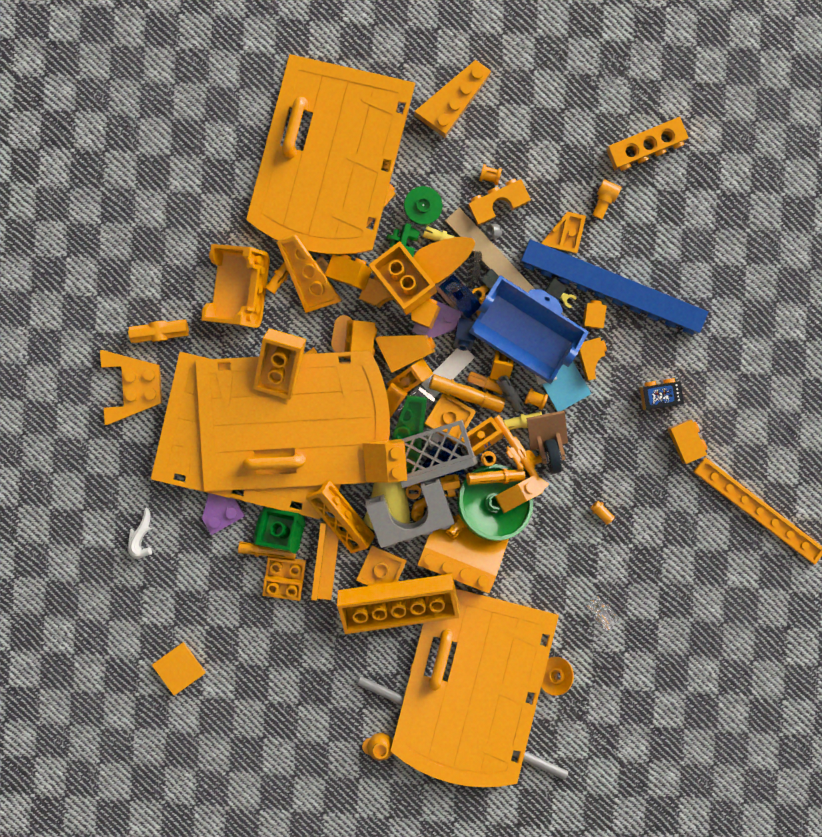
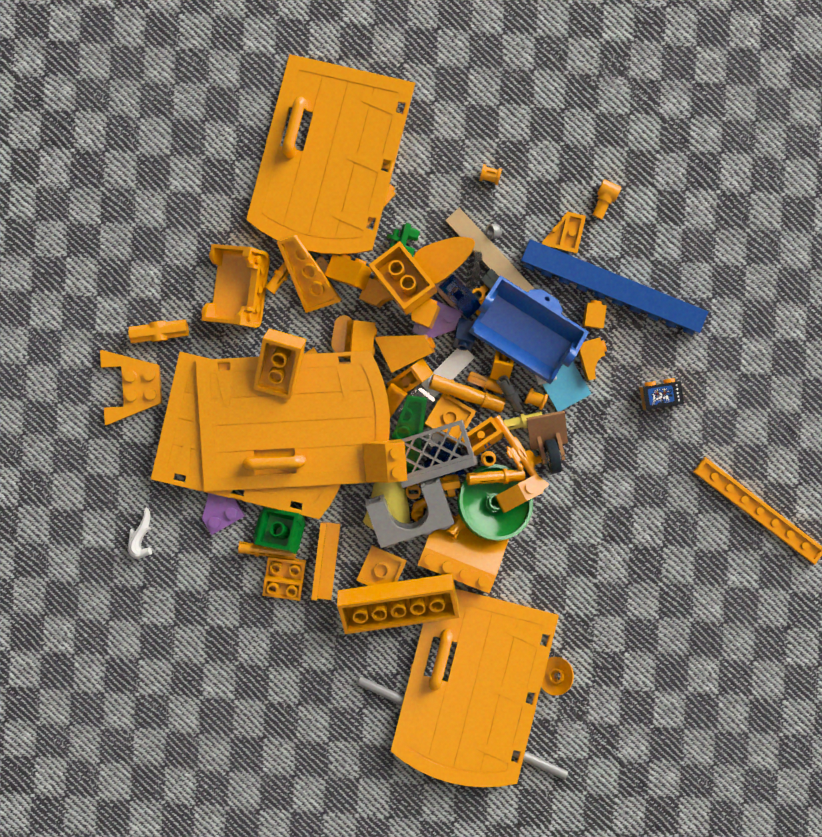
light orange tile [152,642,206,696] -> none
light orange fence [306,480,375,554] -> none
light orange piece [362,732,393,761] -> none
green piece [403,186,443,227] -> none
light orange wedge [414,60,491,138] -> none
light yellow pin [423,226,454,242] -> none
light orange arch [468,179,531,227] -> none
pearl dark grey piece [544,279,577,308] -> none
clear plate [586,596,619,632] -> none
light orange pin [590,501,615,525] -> none
light orange brick [606,117,689,171] -> none
light orange brick [667,419,708,464] -> none

